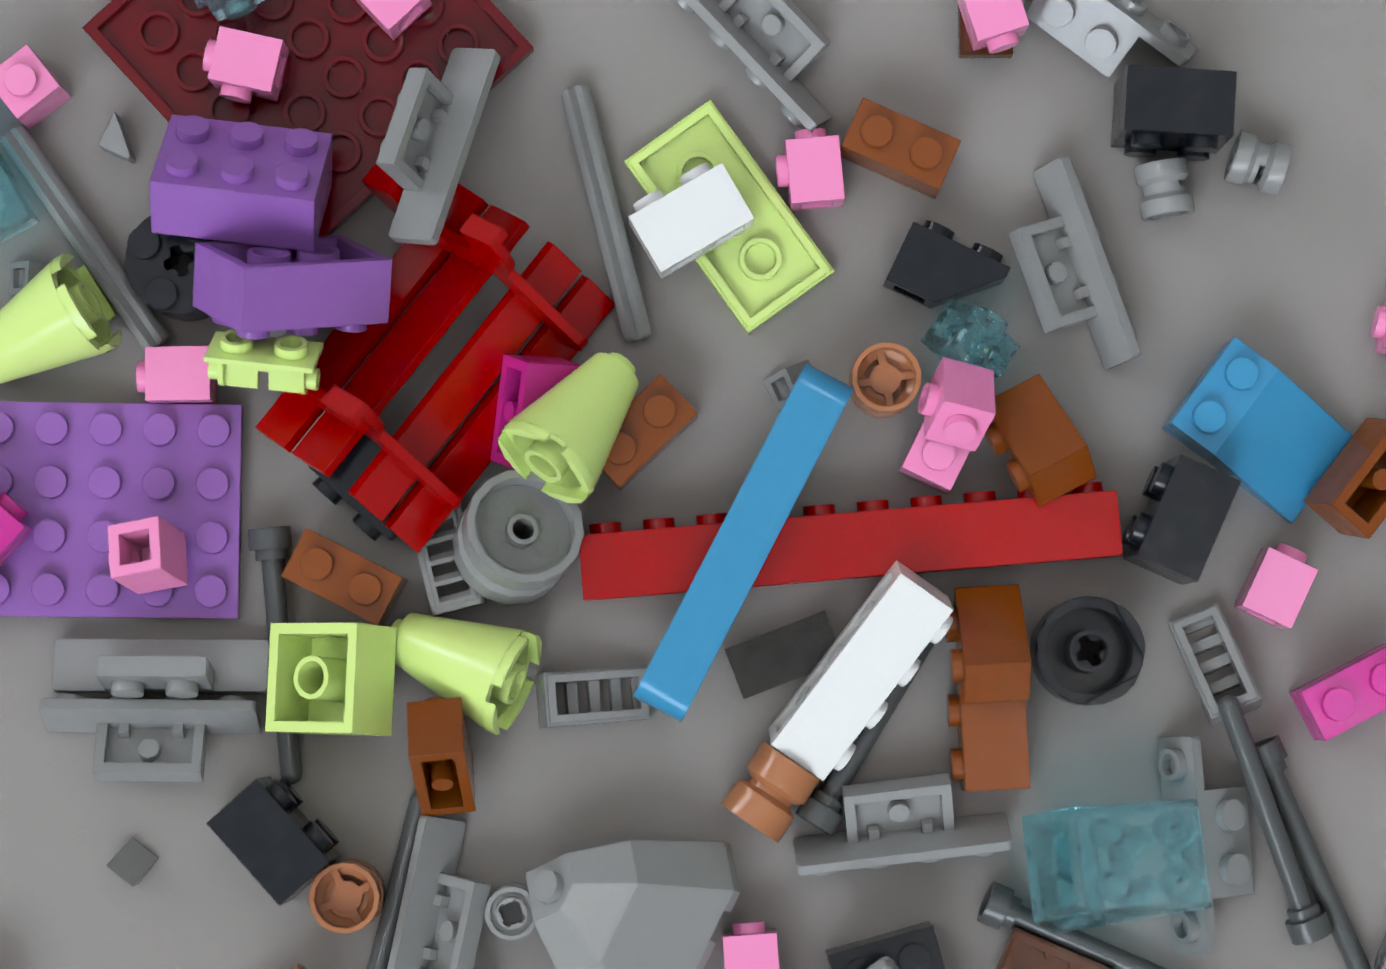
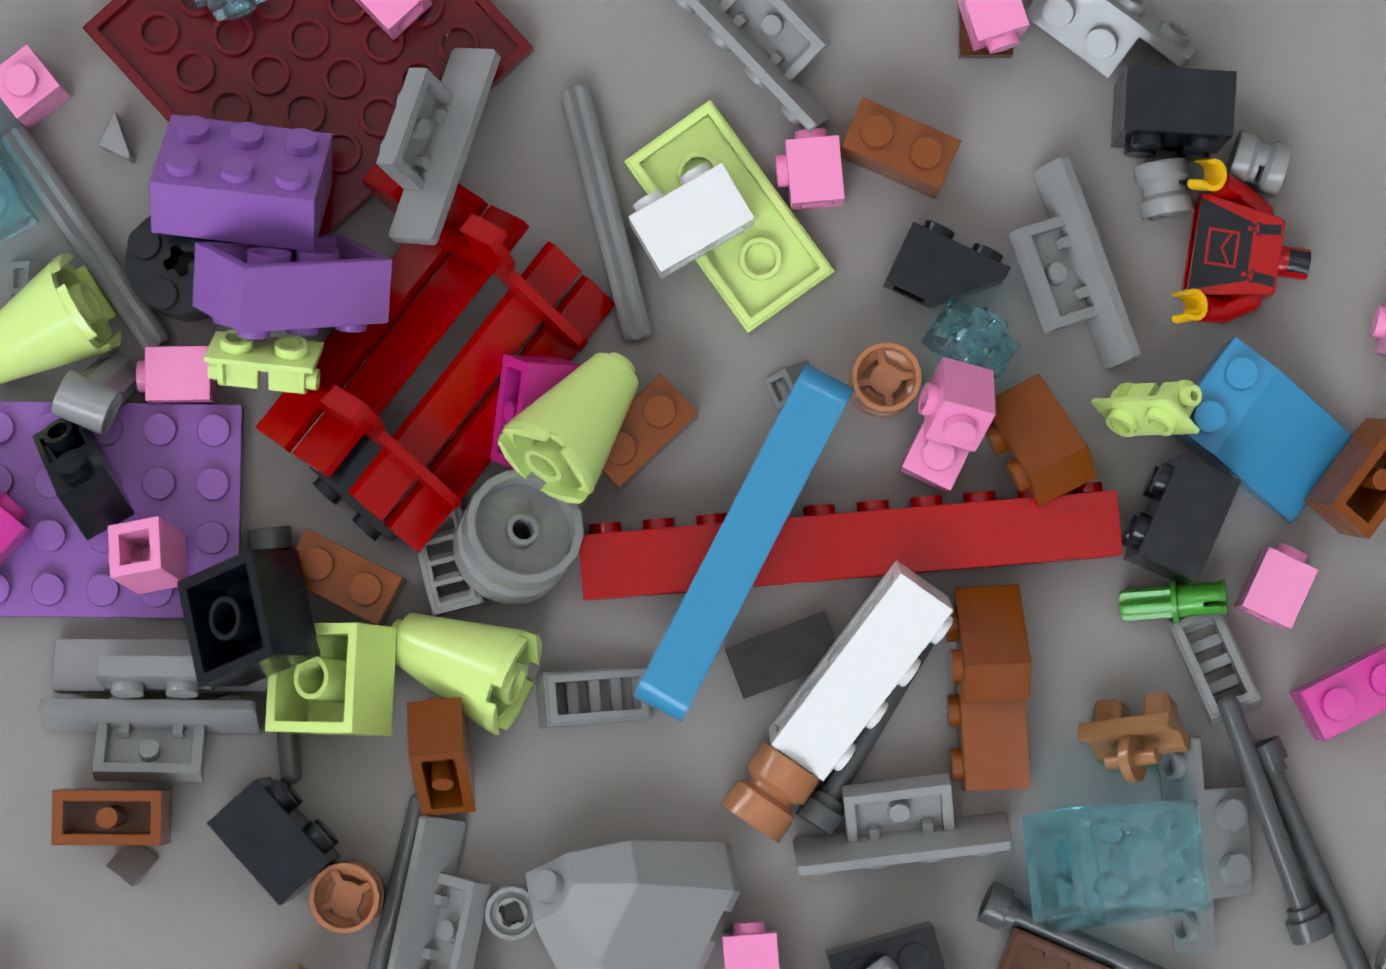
bright pink brick [203,26,289,104] -> none
black brick [1030,596,1145,705] -> none
none -> black slope [32,419,135,541]
none -> light grey piece [51,352,137,436]
none -> dark orange brick [51,788,172,846]
none -> black brick [177,549,321,687]
none -> medium nougat hips [1077,692,1190,783]
none -> yellowish green hinge [1091,380,1202,437]
none -> bright green axle [1119,580,1228,623]
none -> torso [1171,158,1311,324]

